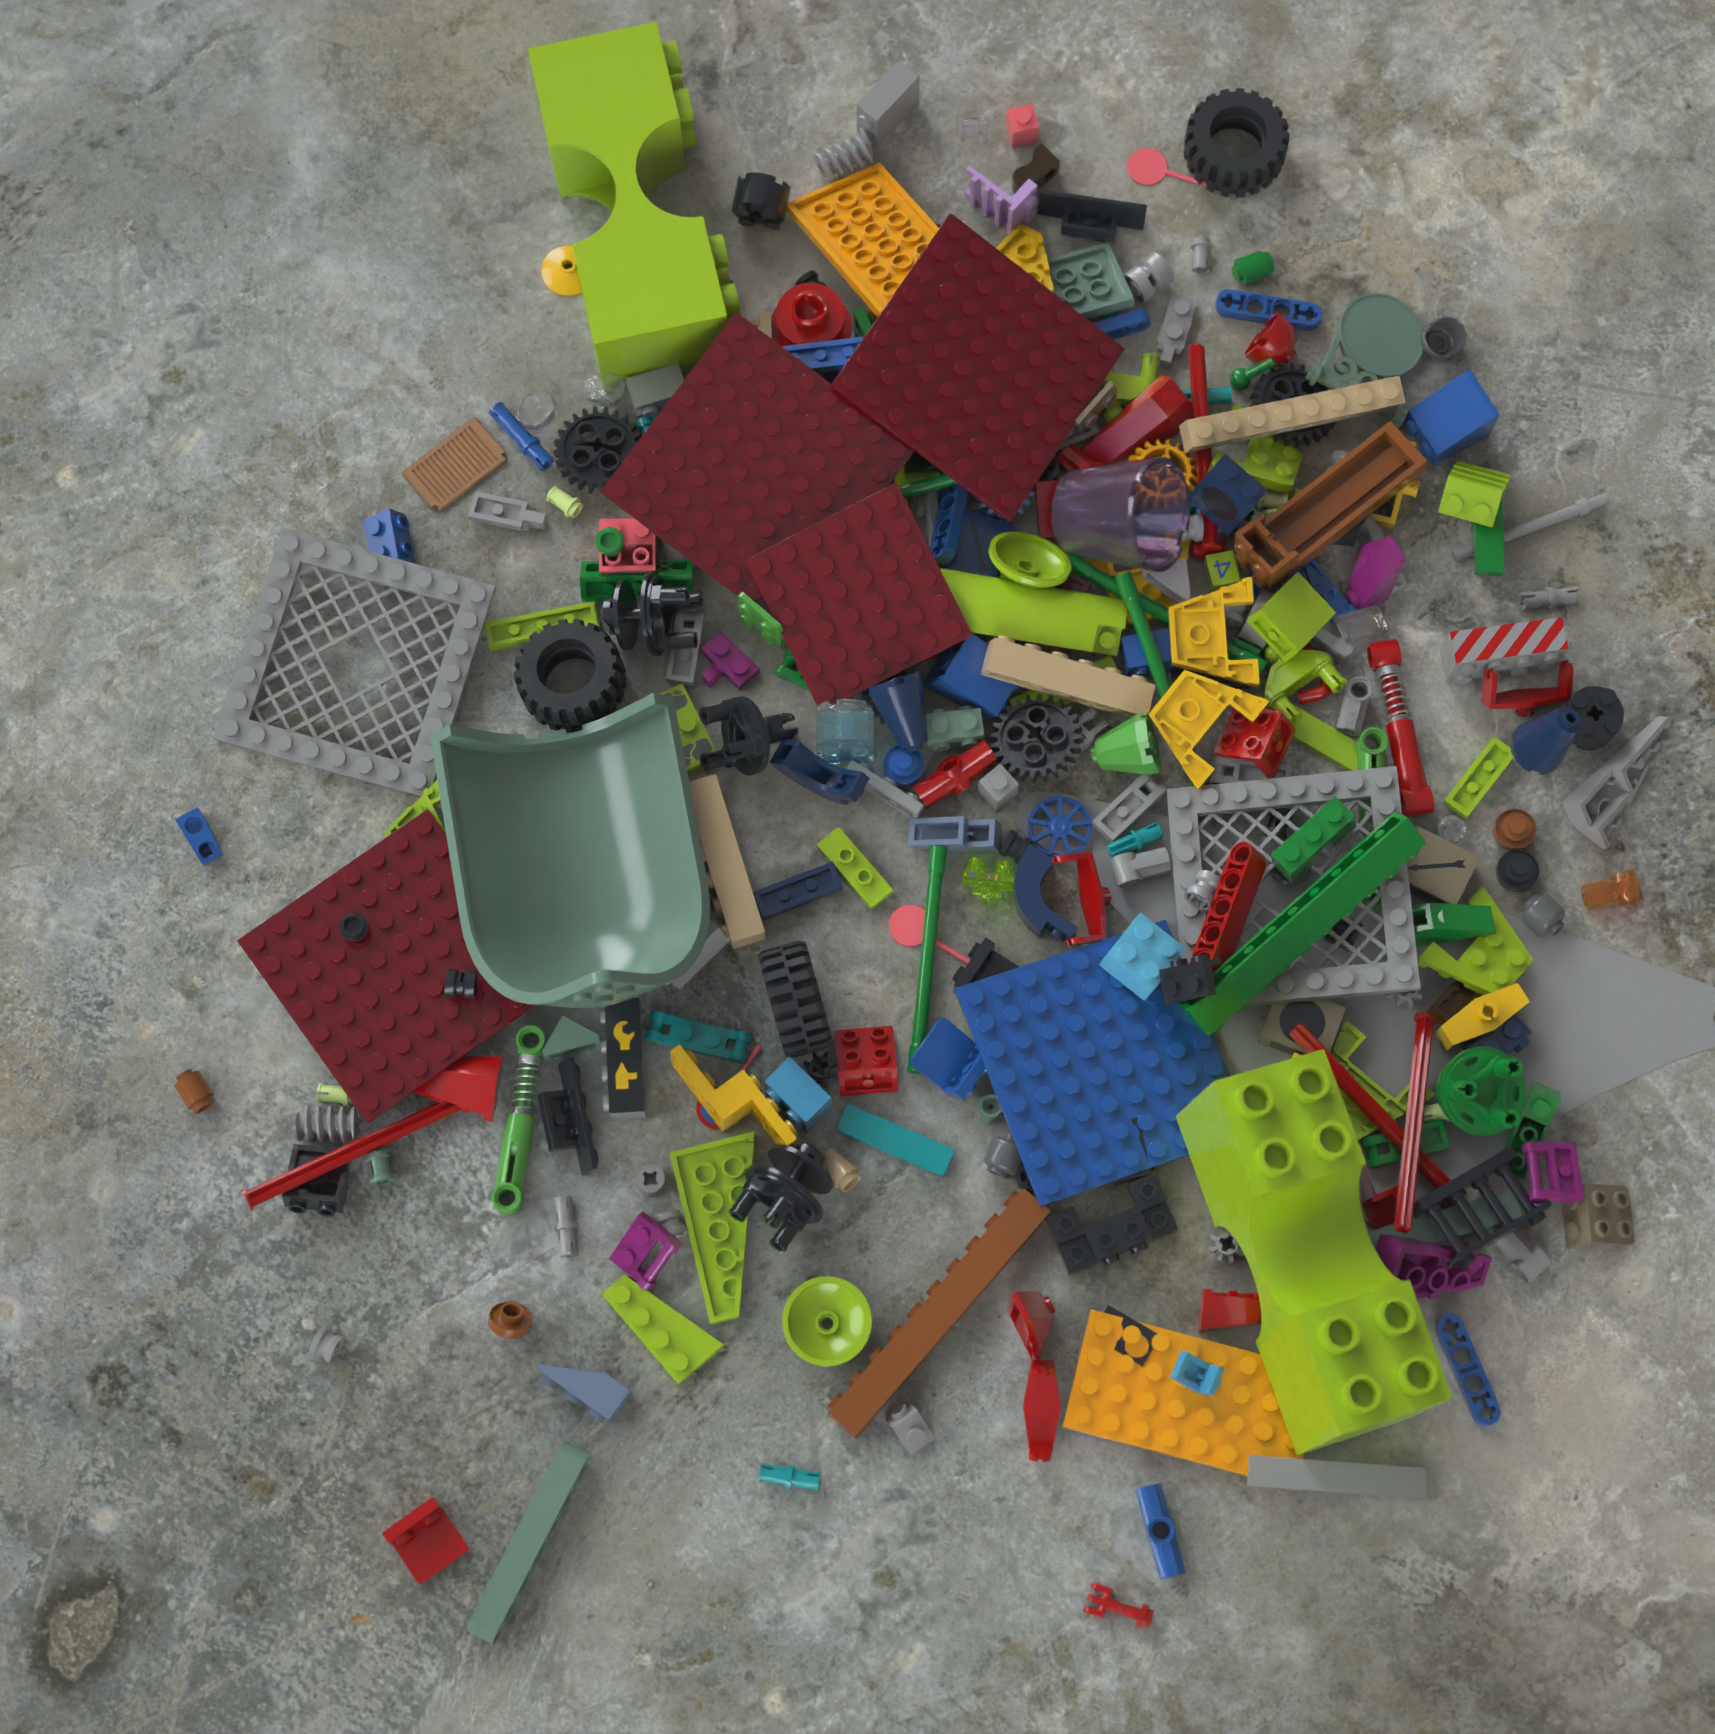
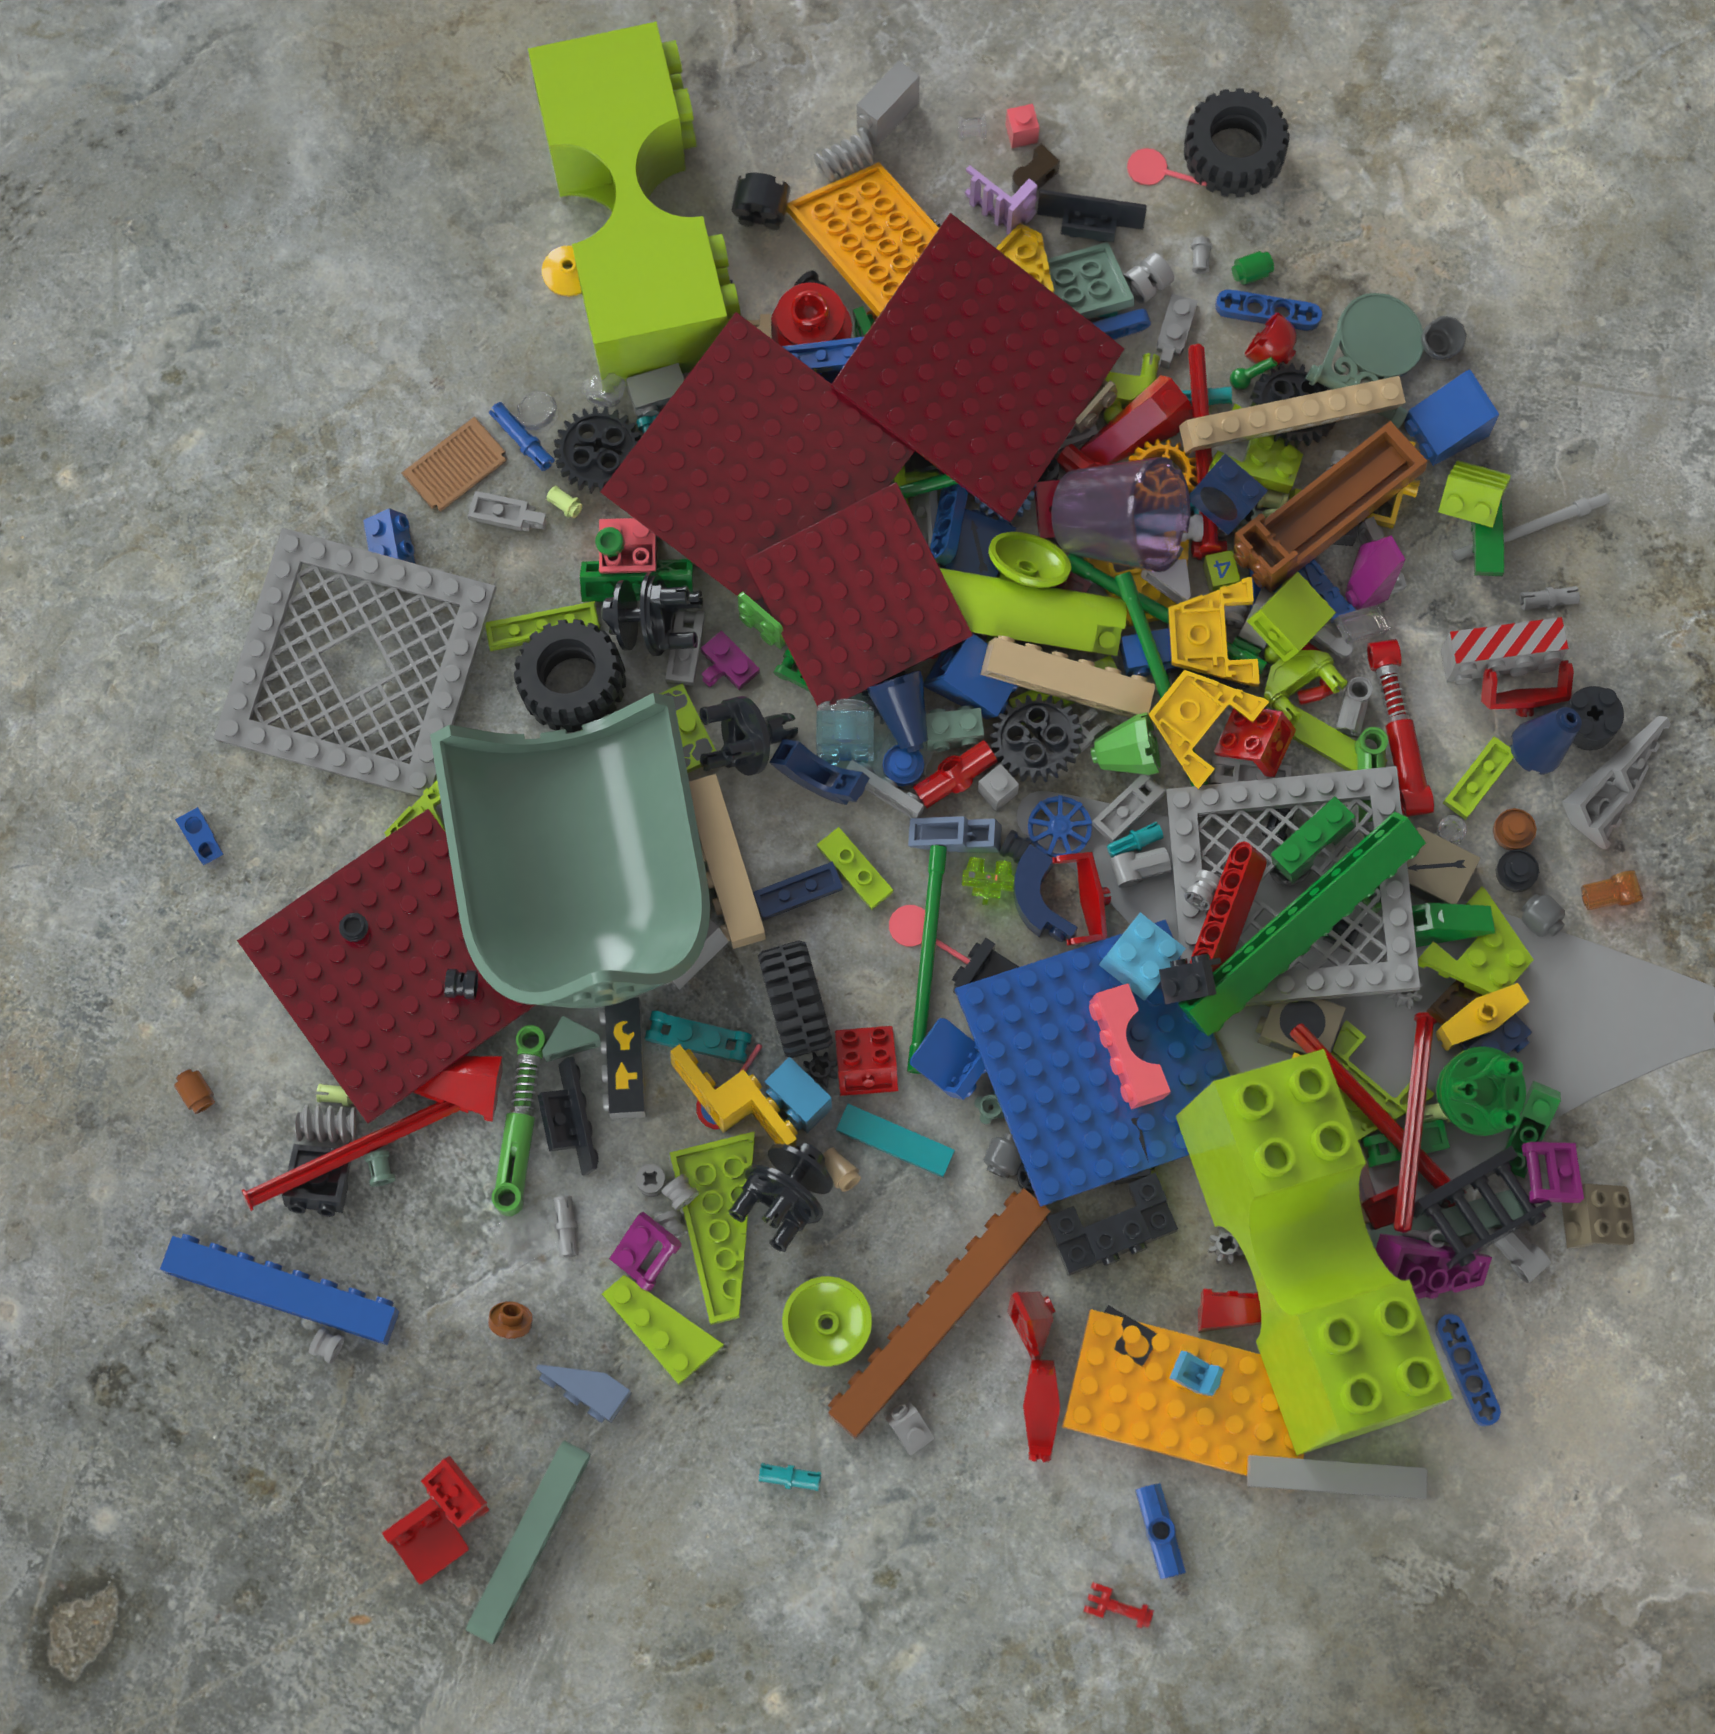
none -> blue brick [160,1234,400,1346]
none -> red bracket [421,1456,489,1528]
none -> light grey wheel [662,1174,699,1211]
none -> coral arch [1089,983,1171,1110]
none -> light grey hand [1402,1226,1444,1247]

